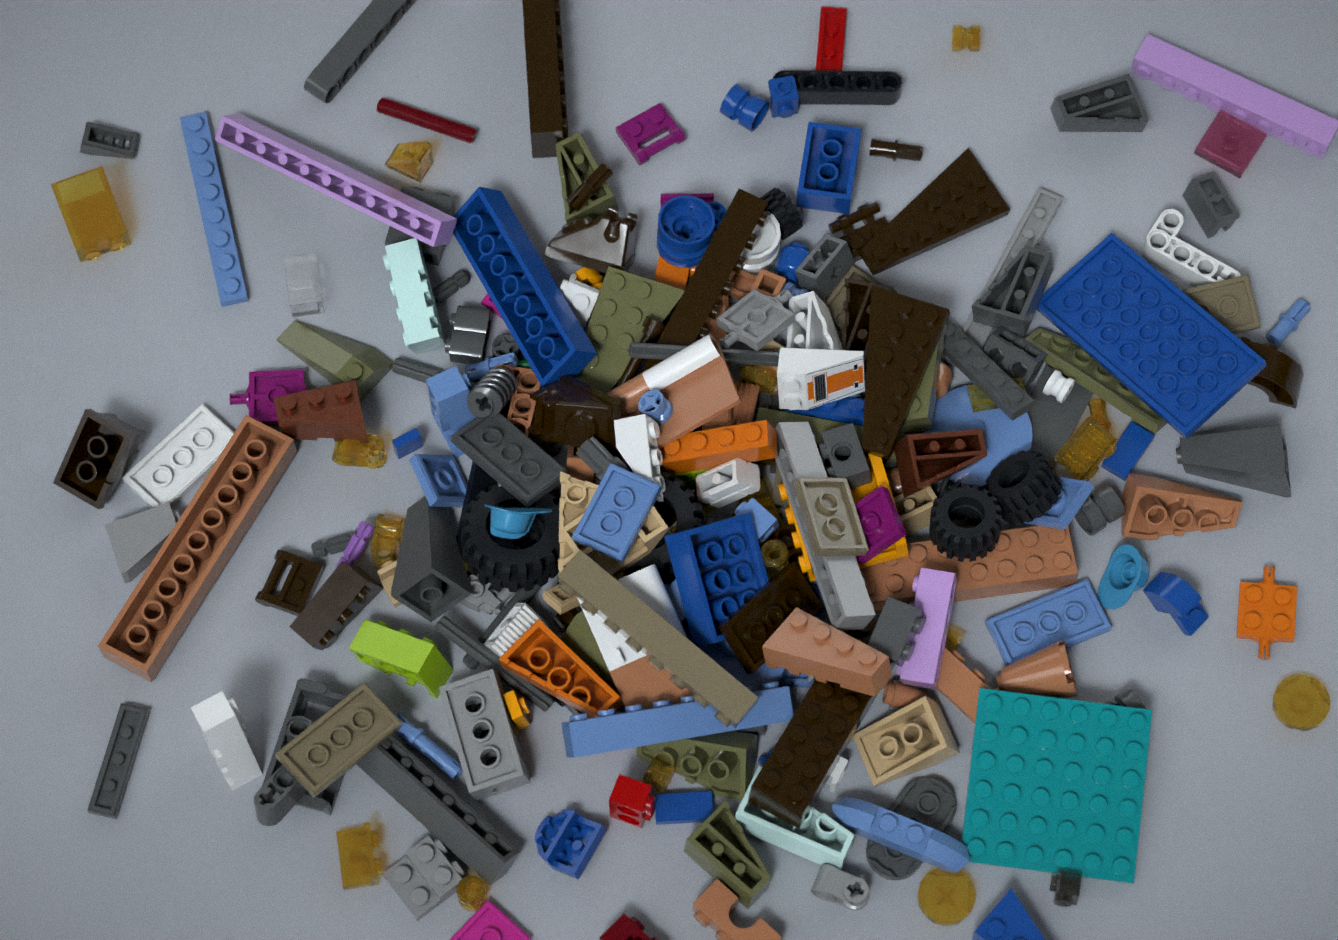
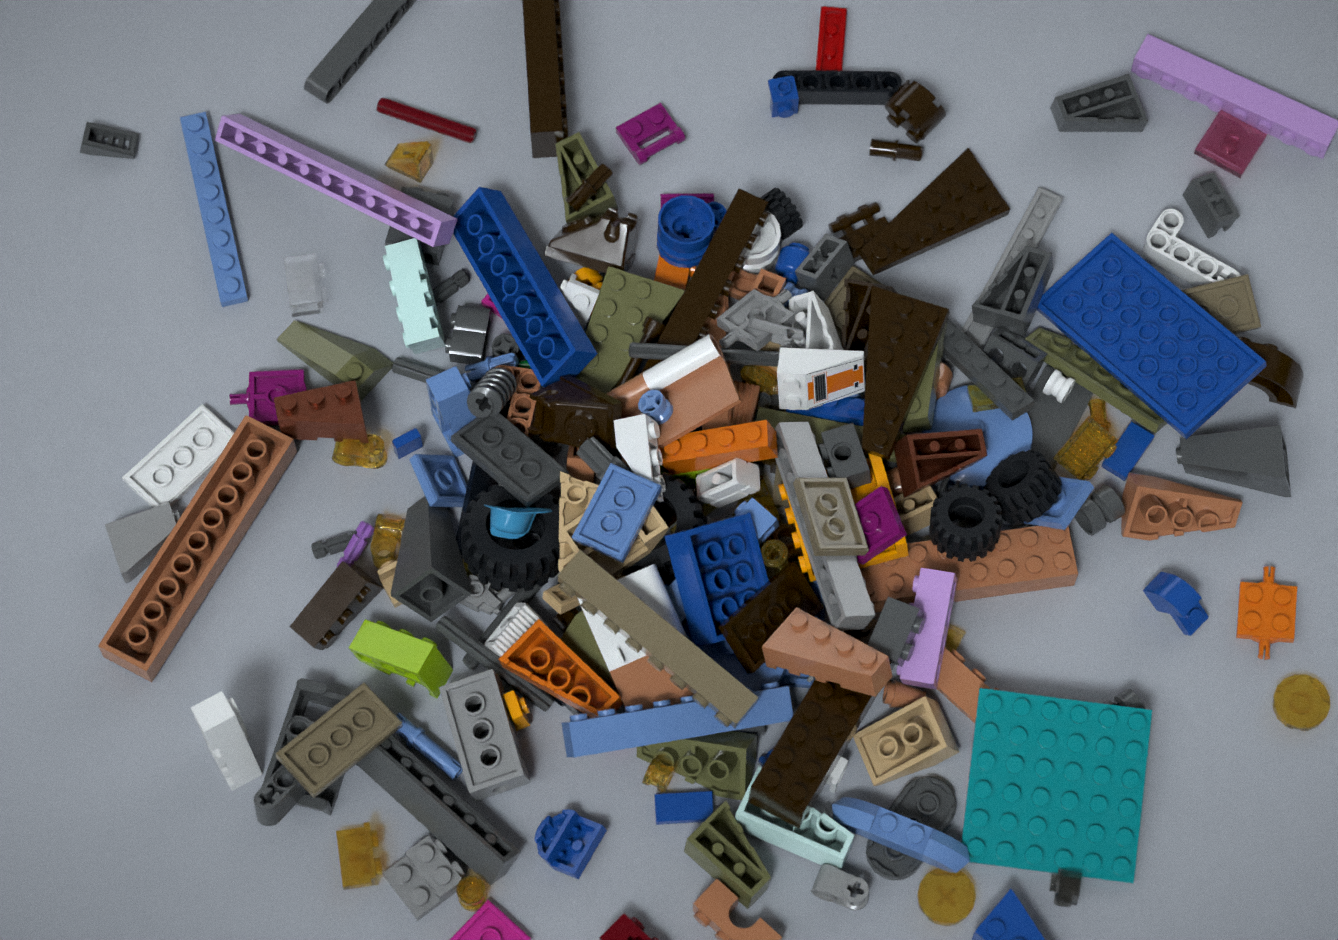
clear yellow slope [51,166,131,262] -> none
dark brown piece [53,409,147,509] -> none
dark grey tile [87,703,150,819] -> none
dark brown plate [255,550,324,616] -> none
red brick [609,774,656,828] -> none
blue wheel [720,83,769,132] -> none
blue brick [796,122,861,214] -> none
clear yellow wheel [952,25,980,52] -> none
medium blue tile [985,579,1112,666] -> none
nougat cone [996,640,1077,697] -> none
dark azure piece [1098,544,1149,610] -> none
medium blue axle [1266,300,1311,347] -> none
none -> light grey hose [748,317,803,359]
none -> dark brown brick [885,80,946,143]

